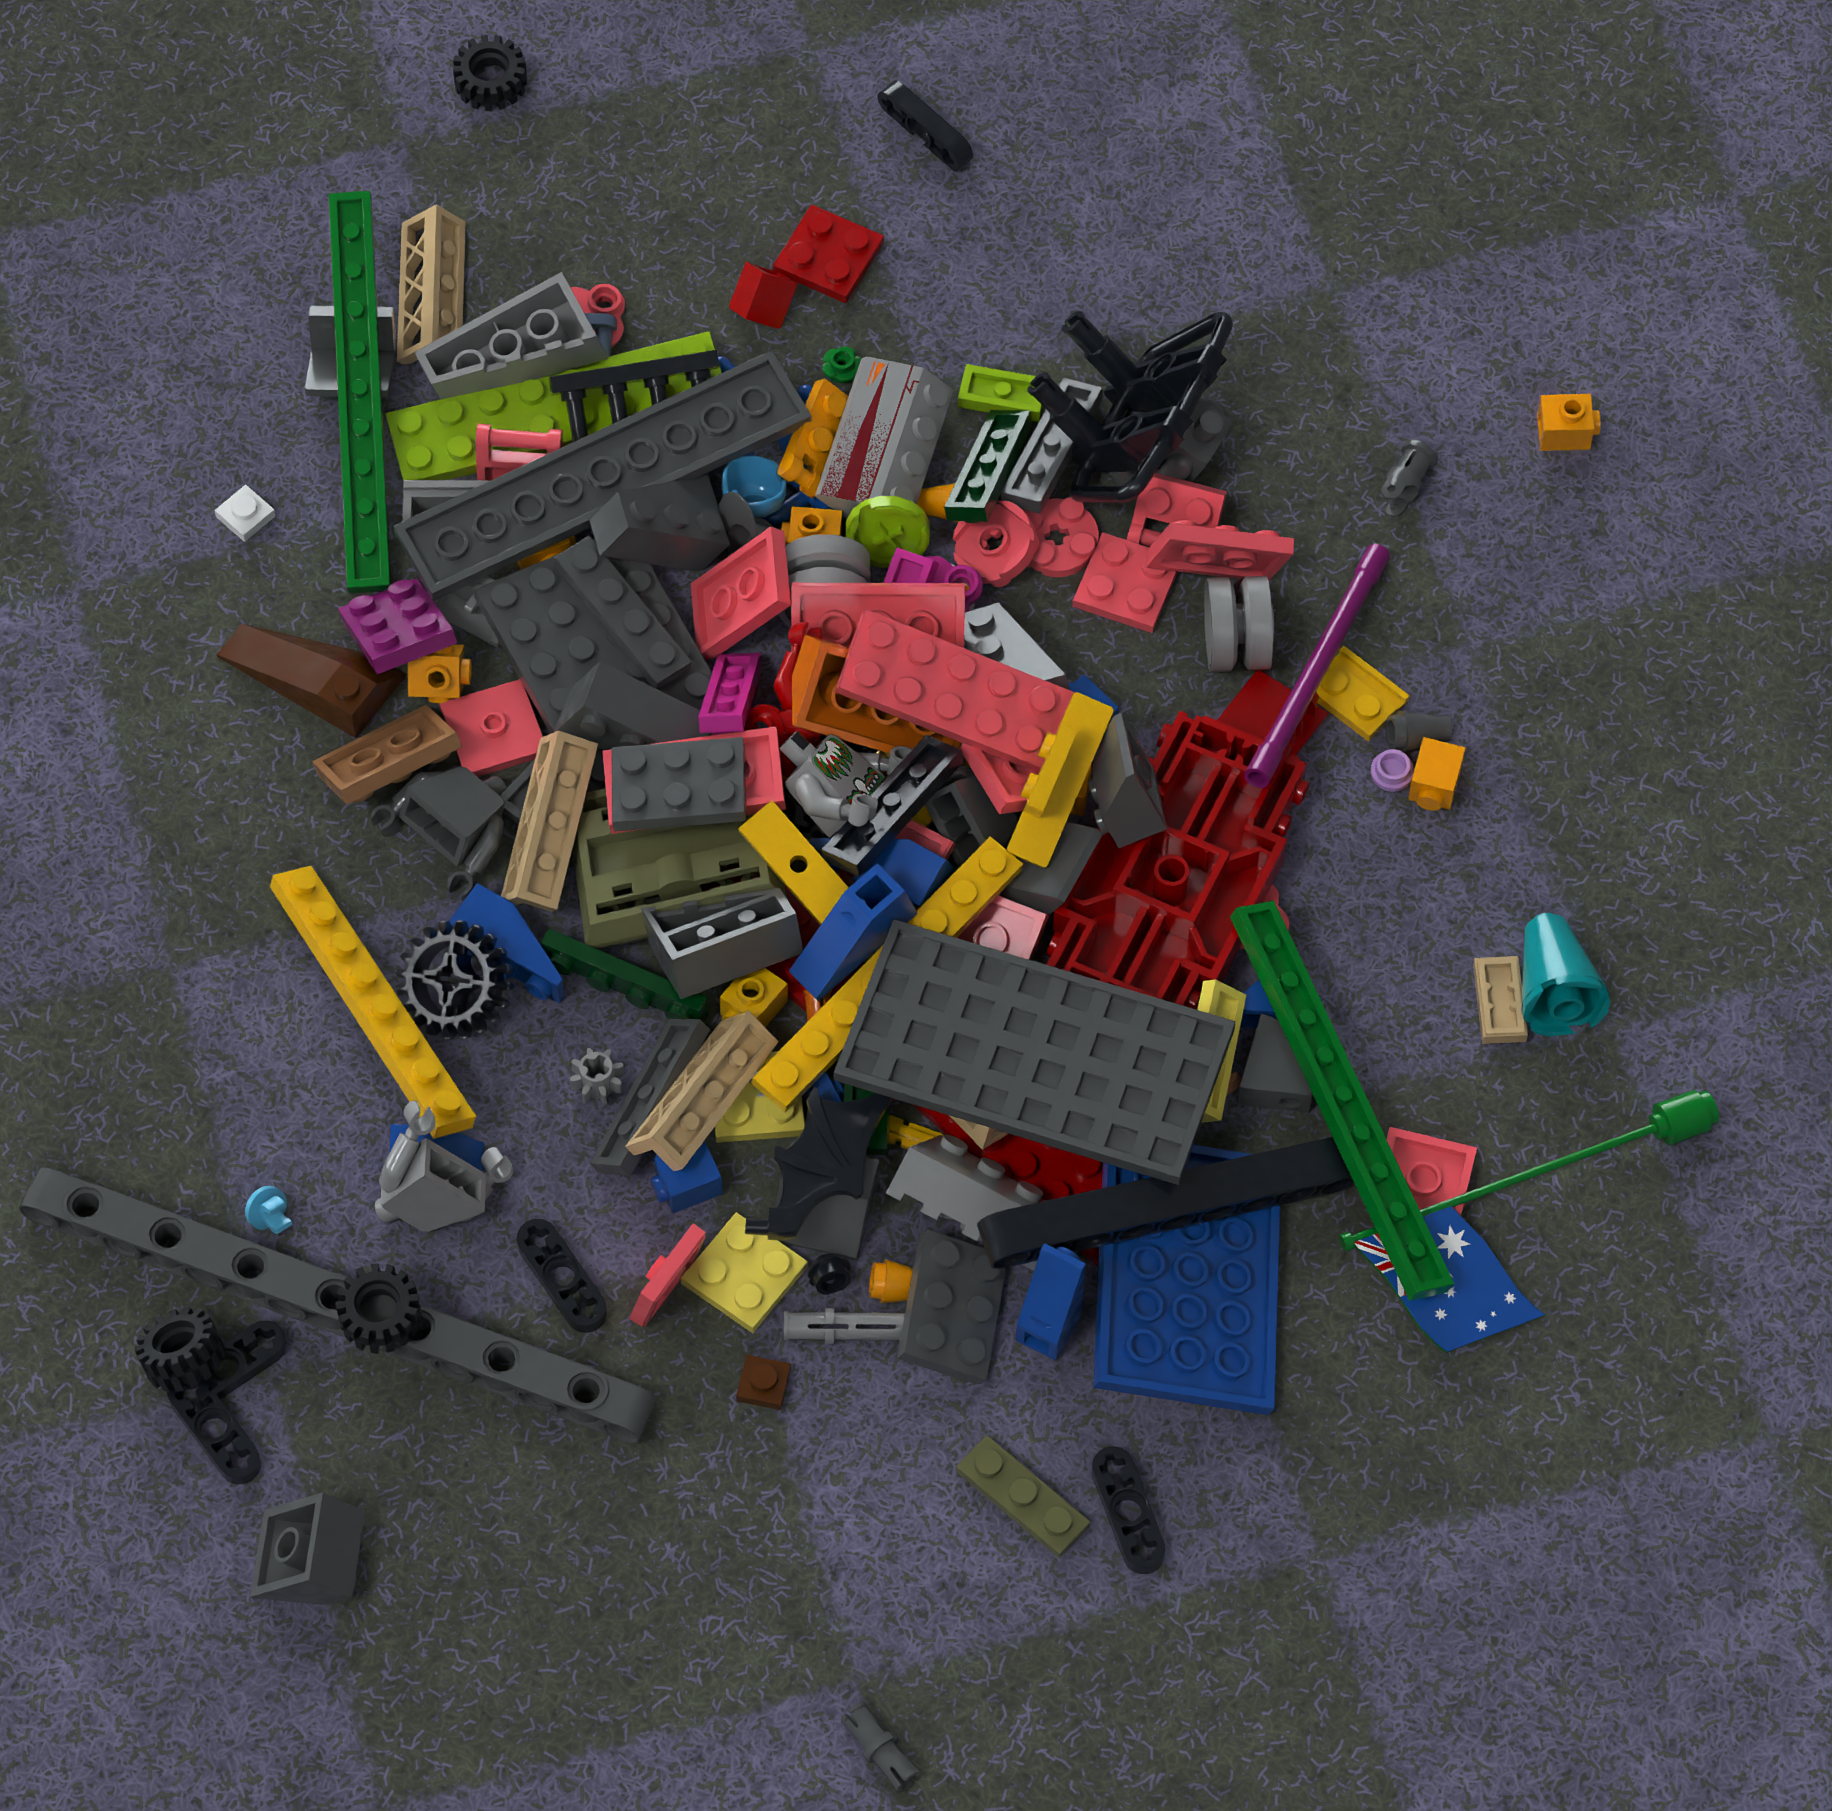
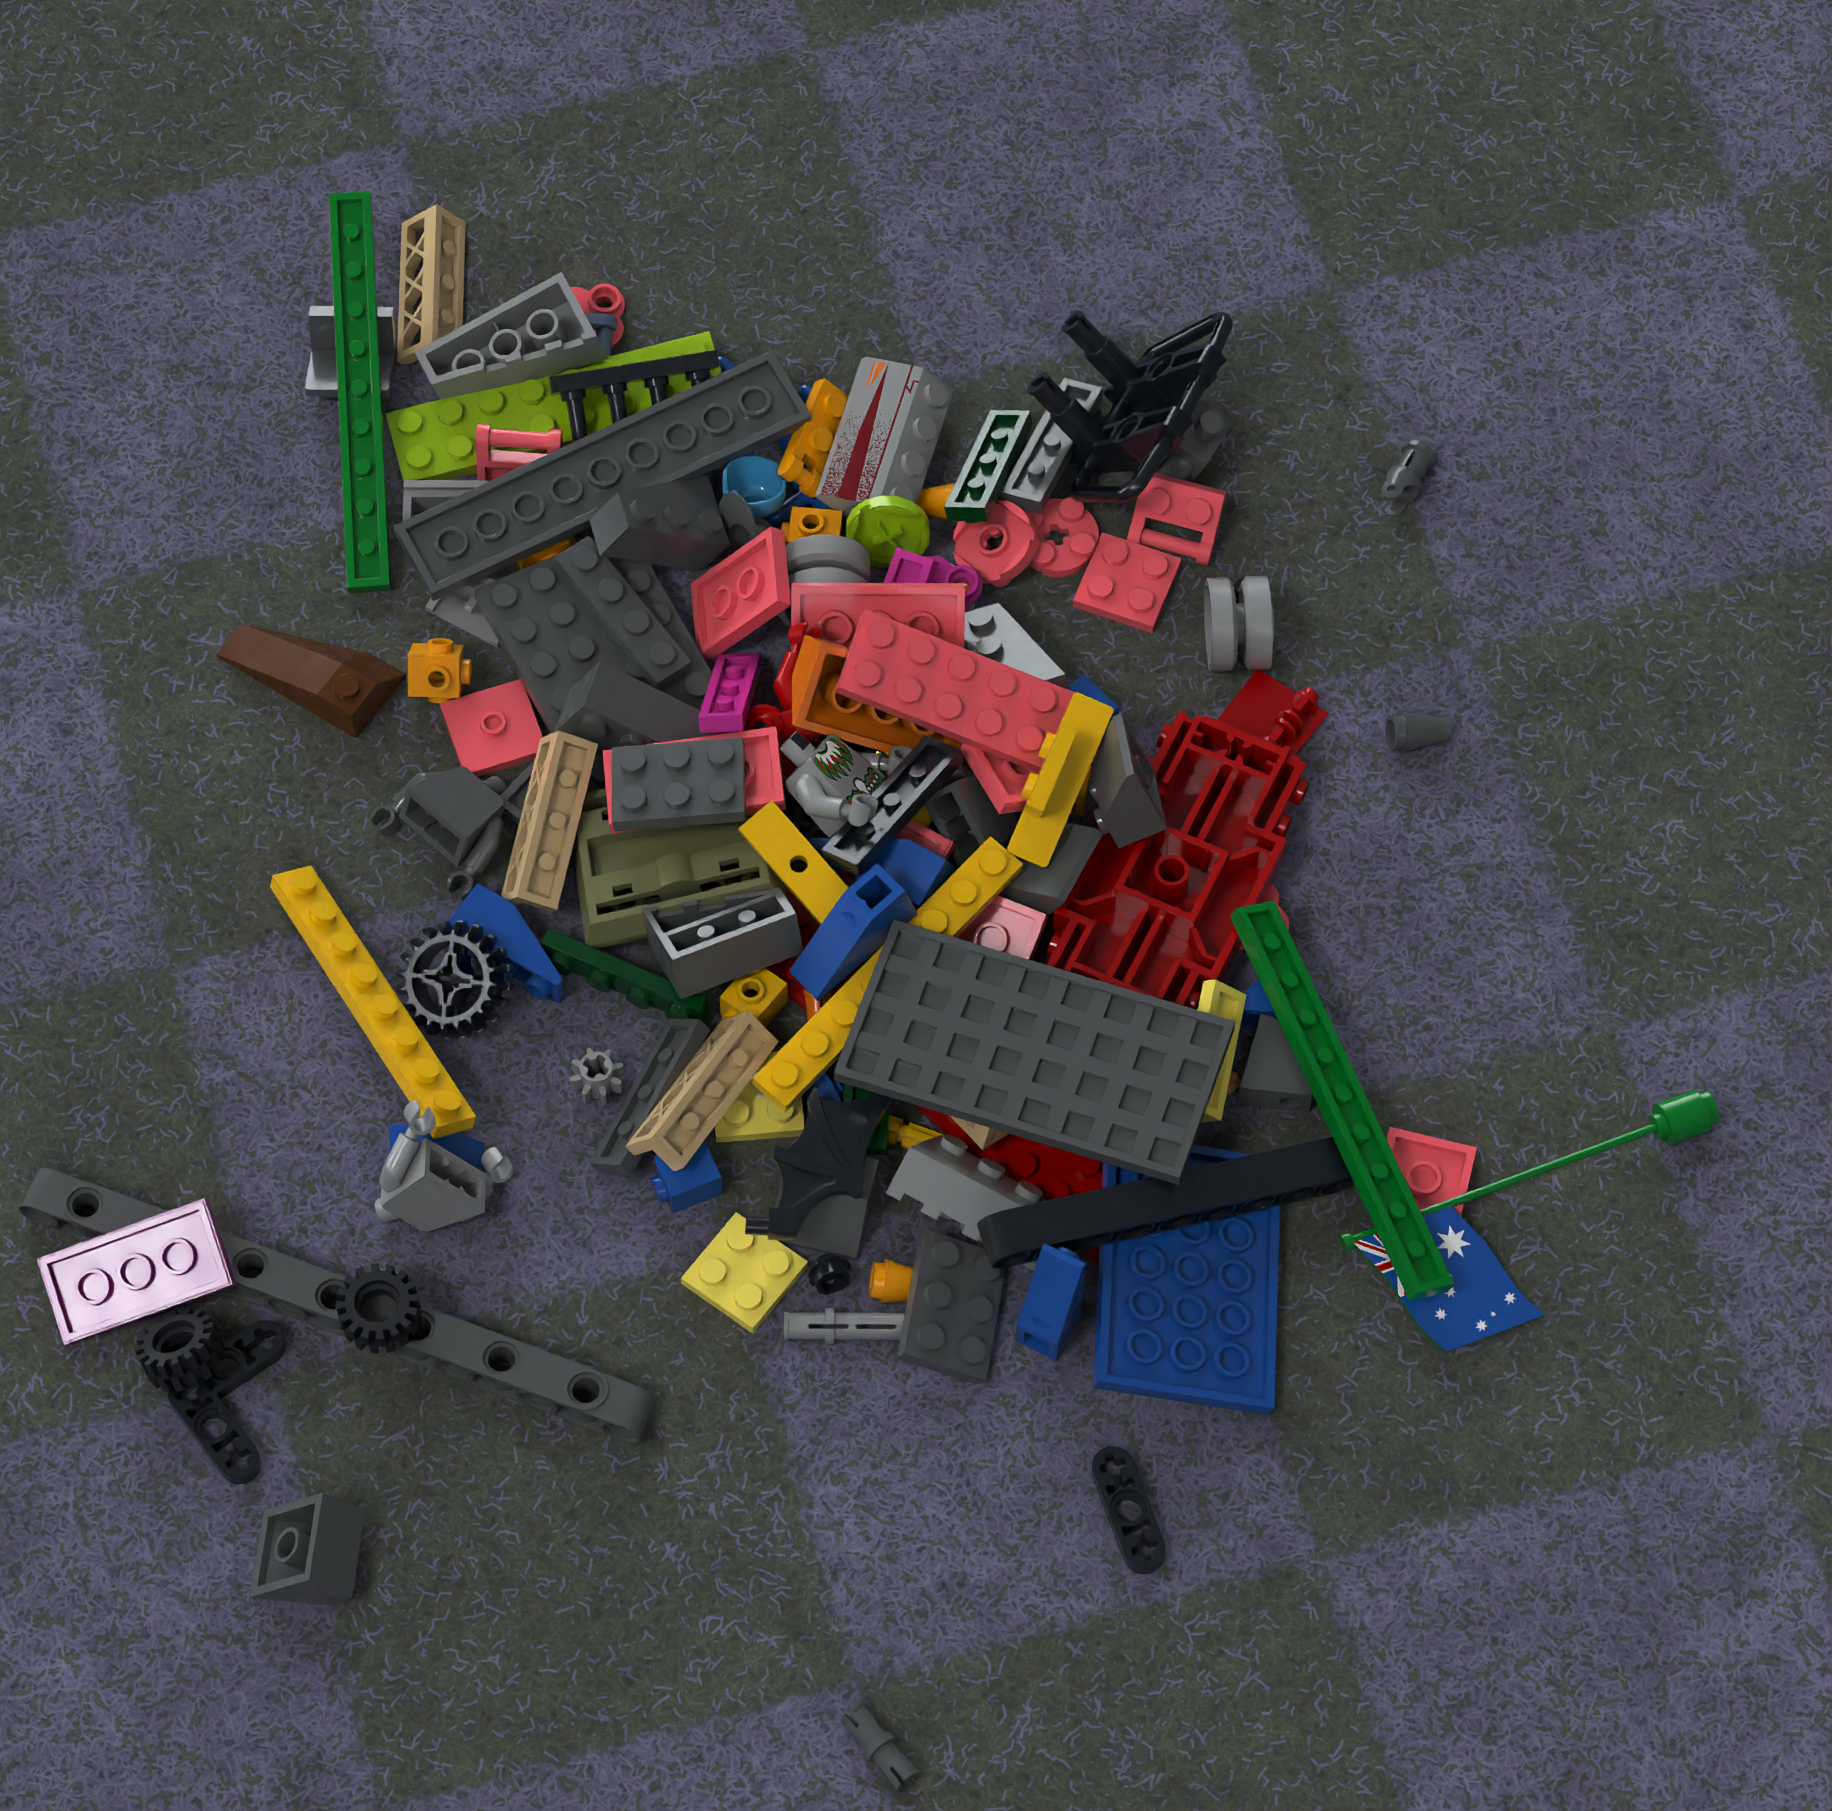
white plate [215,484,275,542] -> none
medium azure plate [245,1186,293,1234] -> none
medium nougat plate [312,705,462,805] -> none
magenta plate [338,578,457,674] -> none
black tyre [453,35,527,111] -> none
black beam [517,1219,607,1333] -> none
coral plate [629,1223,706,1327] -> none
red panel [729,262,798,329] -> none
reddish brown plate [736,1355,791,1410] -> none
red plate [773,204,884,304] -> none
green plate [822,346,862,384] -> none
black beam [877,81,973,171] -> none
olive plate [956,1435,1090,1559] -> none
lime plate [957,364,1043,422] -> none
coral plate [1146,520,1294,581] -> none
magenta piece [1244,544,1390,788] -> none
yellow plate [1316,646,1410,742] -> none
lavender plate [1370,749,1414,792] -> none
light orange brick [1408,737,1466,811] -> none
tan plate [1473,956,1528,1044] -> none
teal cone [1521,913,1611,1037] -> none
light orange brick [1537,394,1601,451] -> none
none -> tile [37,1198,237,1345]

